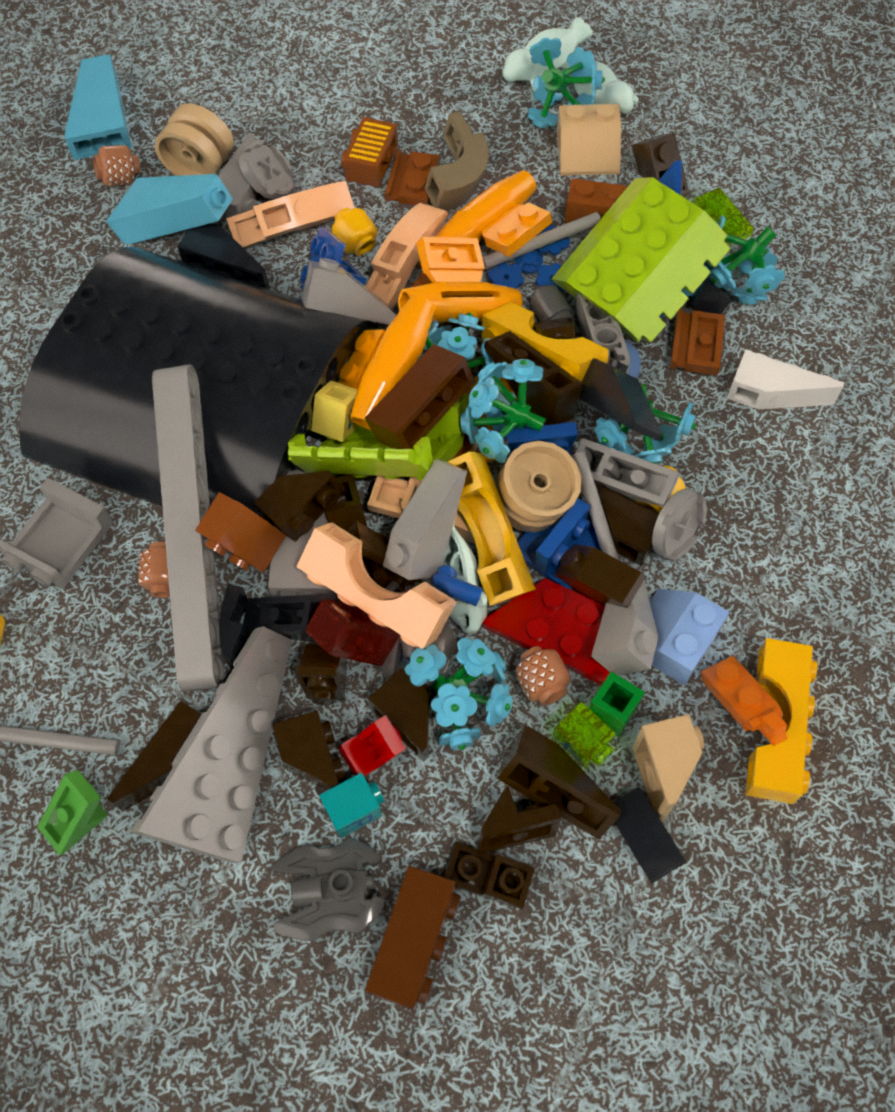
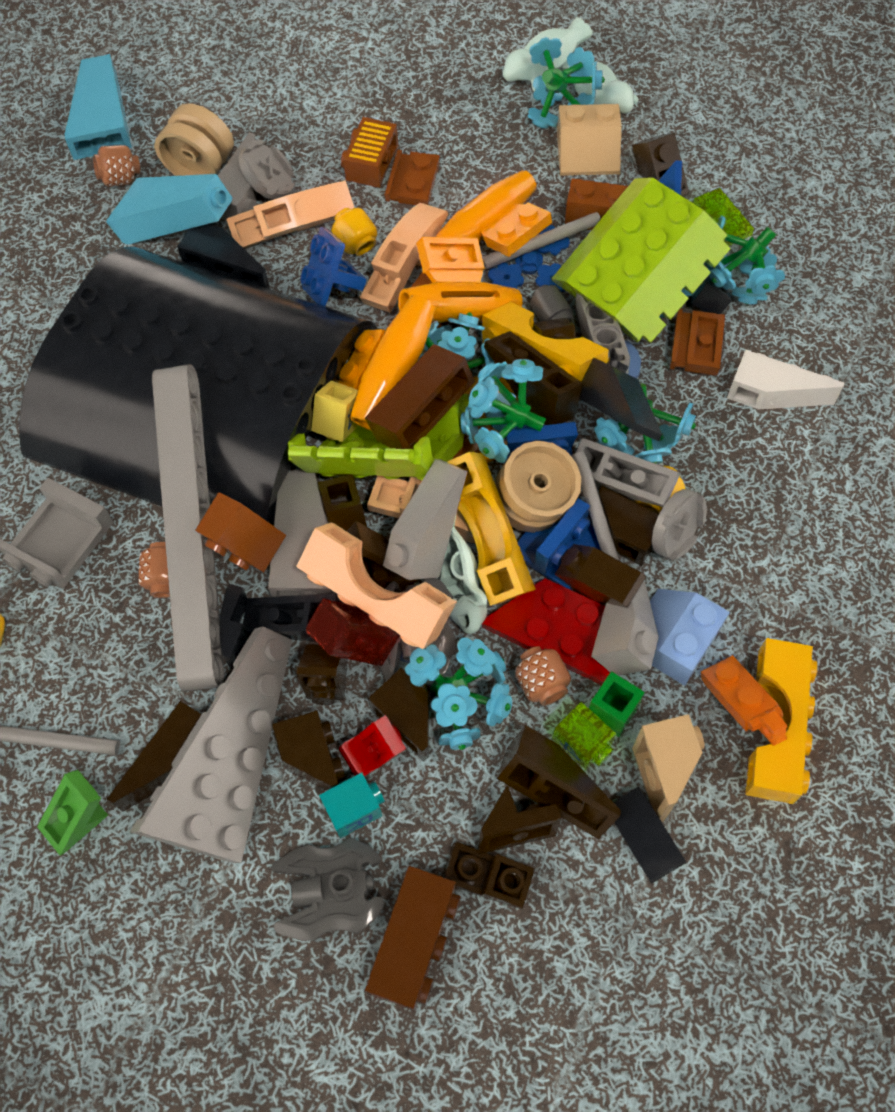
dark brown slope [254,471,346,542] -> none
light grey slope [302,258,398,325] -> none
dark tan arch [424,112,489,210] -> none
blue arm [433,565,483,606] -> none

